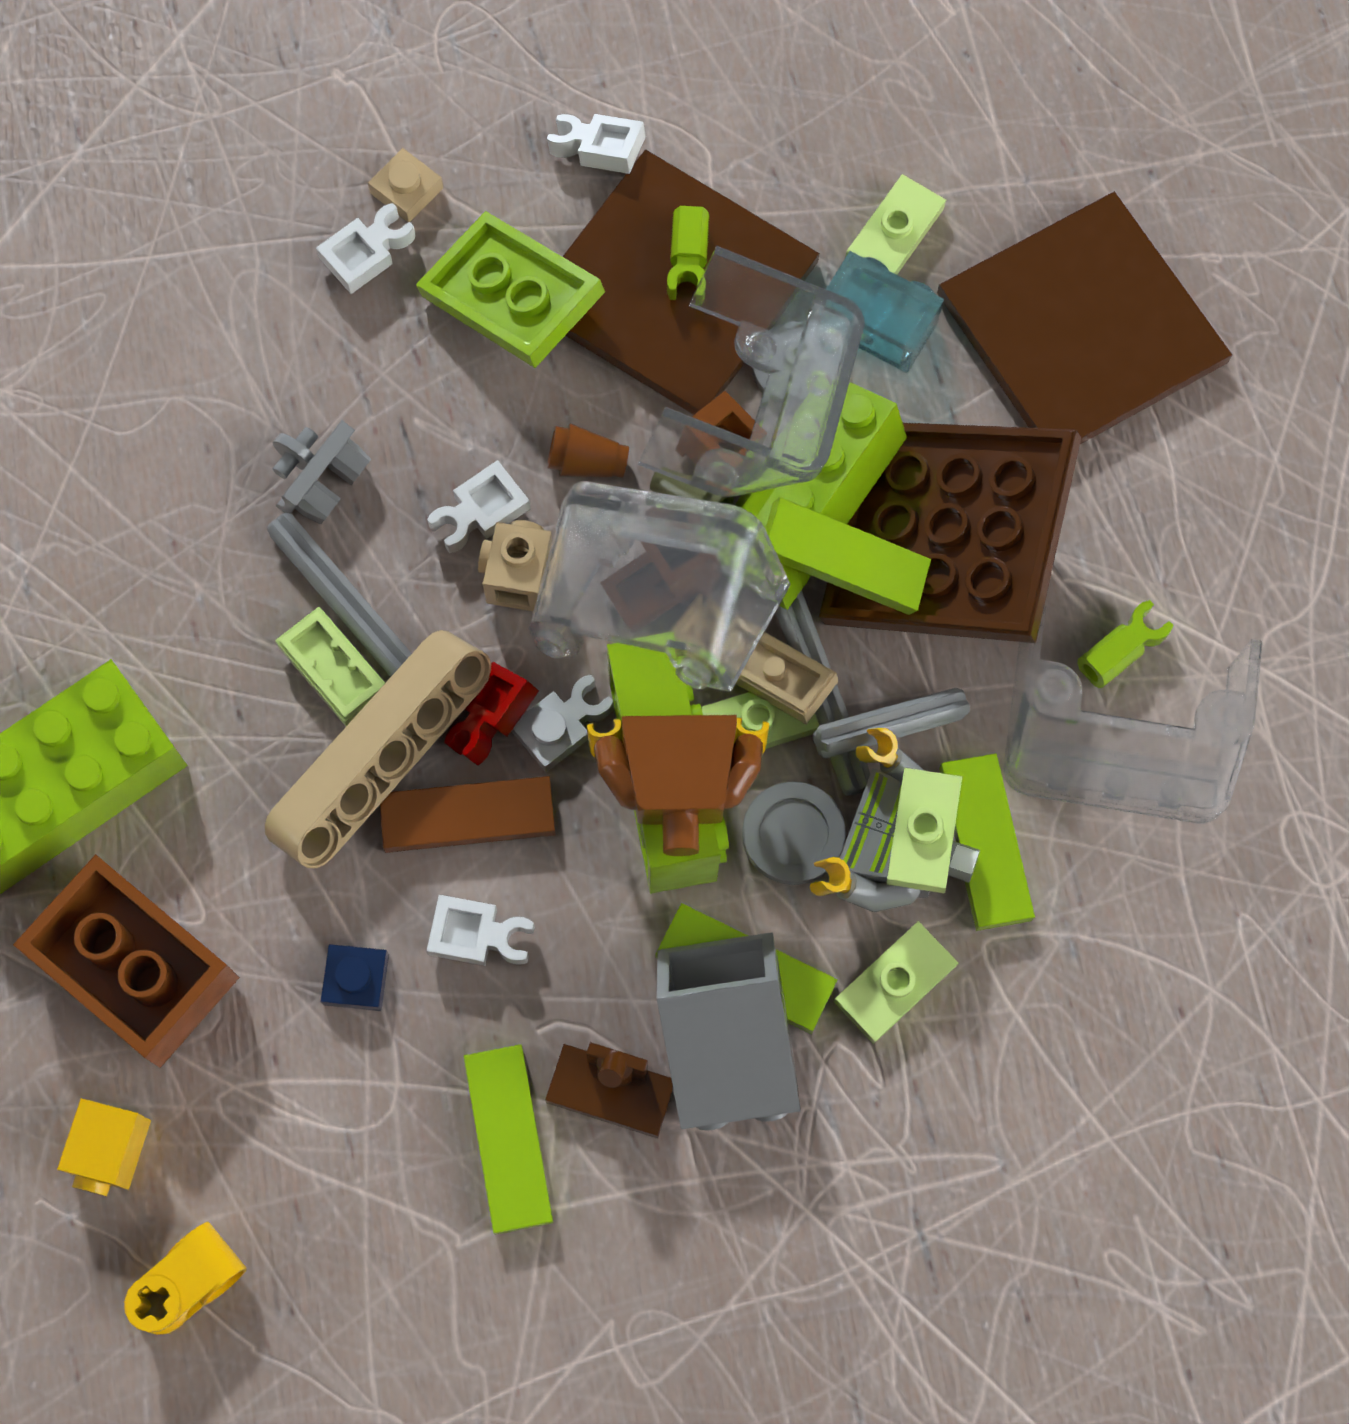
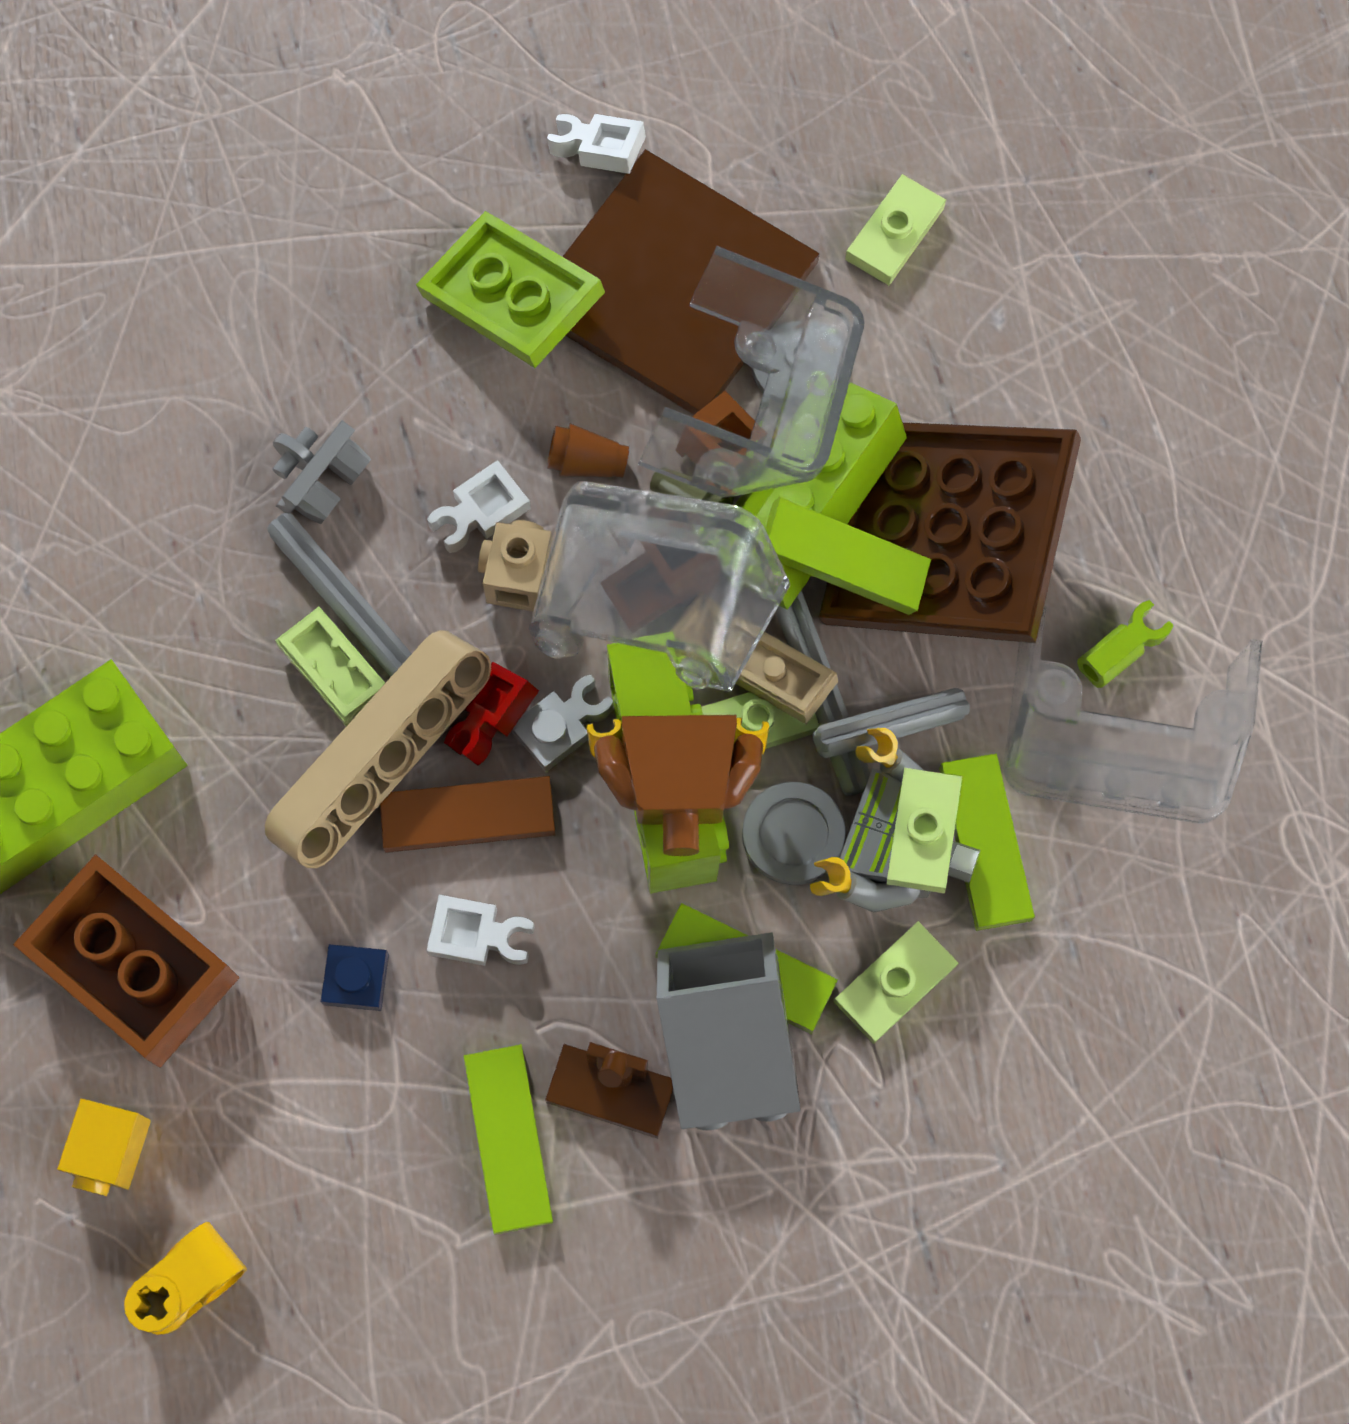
white plate [316,203,416,294] -> none
tan plate [368,148,443,222] -> none
lime bar [667,206,709,301] -> none
clear light blue brick [816,251,944,374] -> none
reddish brown tile [937,191,1232,444] -> none

